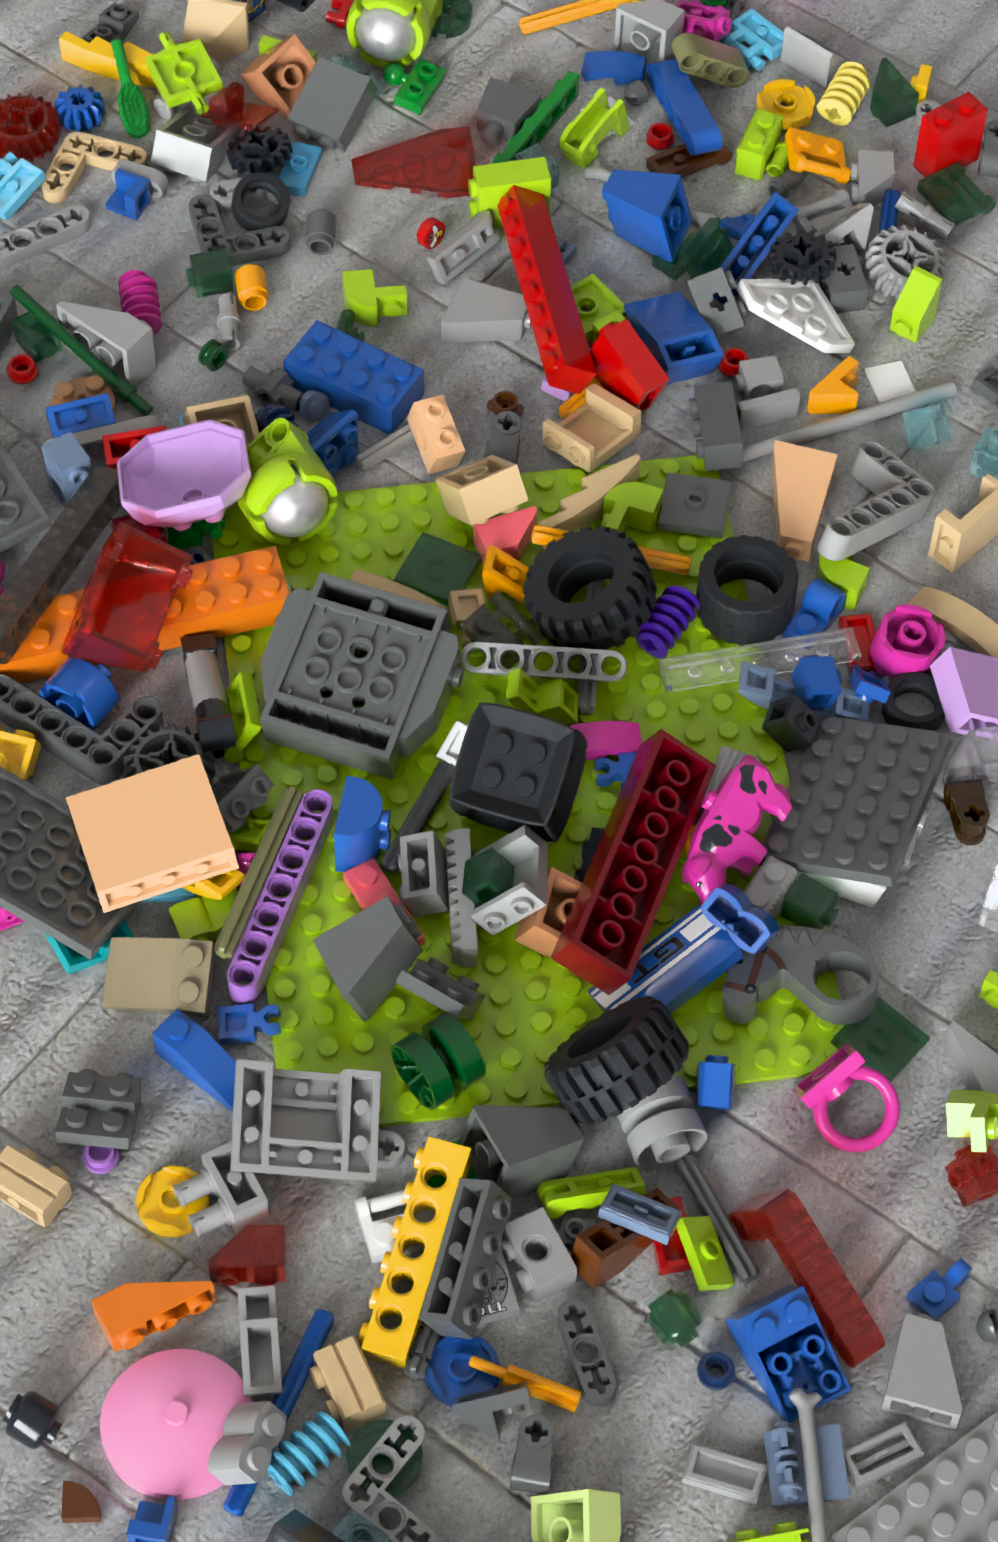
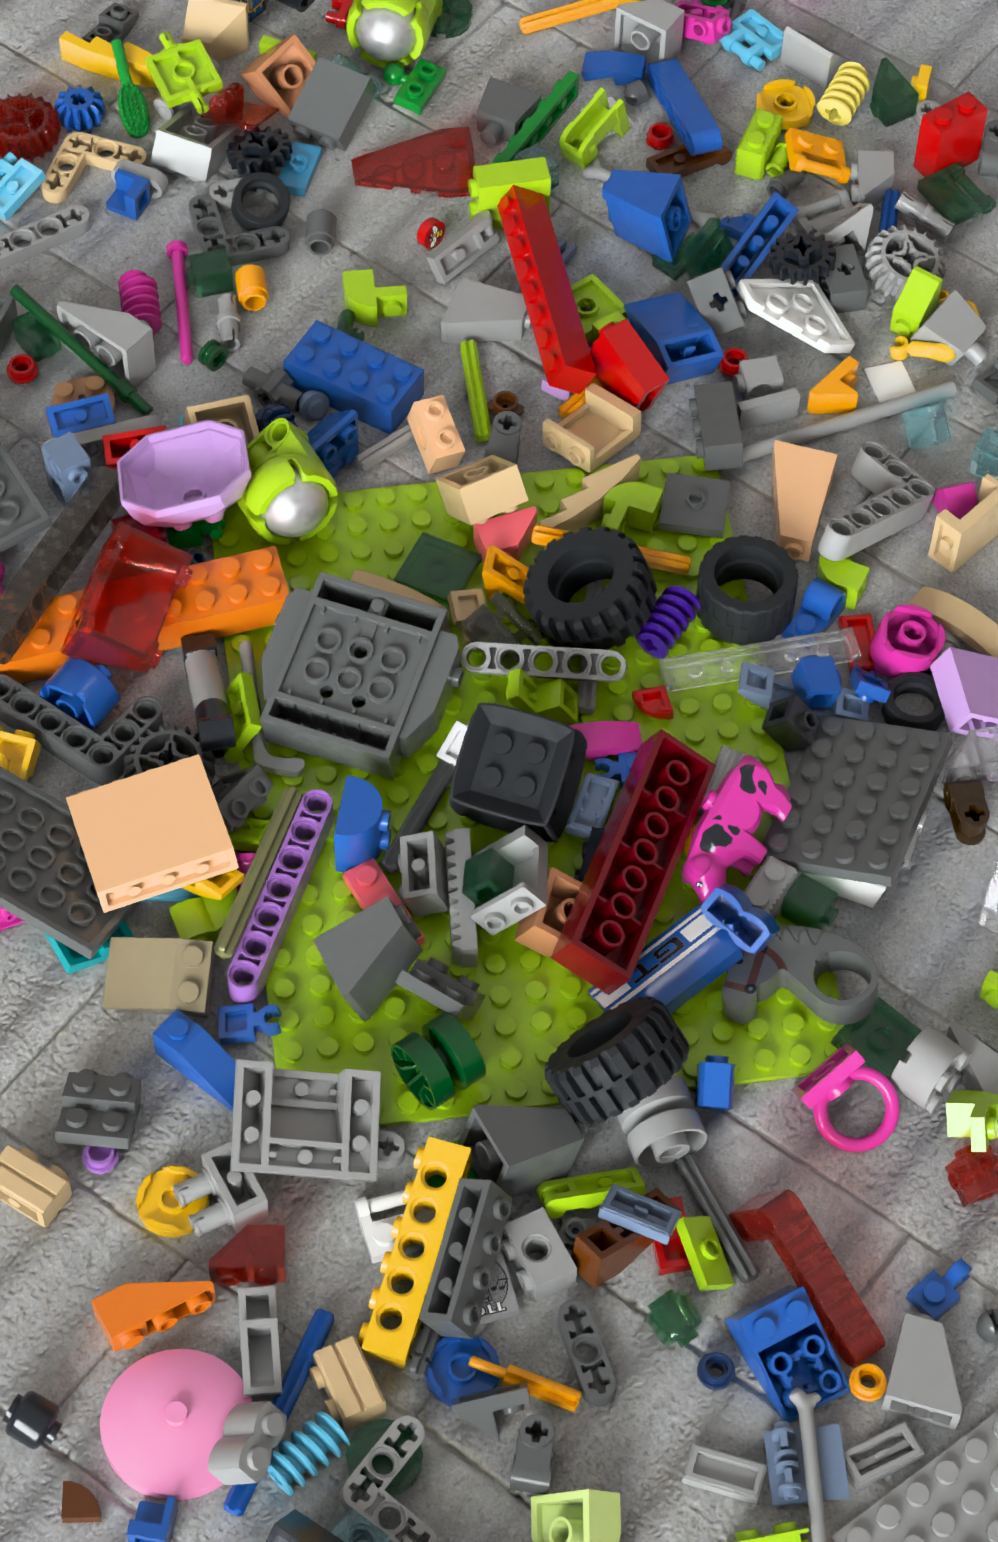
olive beam [671,33,750,88] -> none
none -> dark pink bar [166,240,194,365]
none -> light grey piece [239,640,305,778]
none -> lime axle [460,339,491,443]
none -> sand blue plate [566,772,619,840]
none -> red tile [632,685,674,719]
none -> light orange plate [848,1363,887,1402]
none -> light grey torso [890,289,989,366]
none -> light grey brick [890,1026,972,1114]
none -> dark pink slope [932,482,978,519]

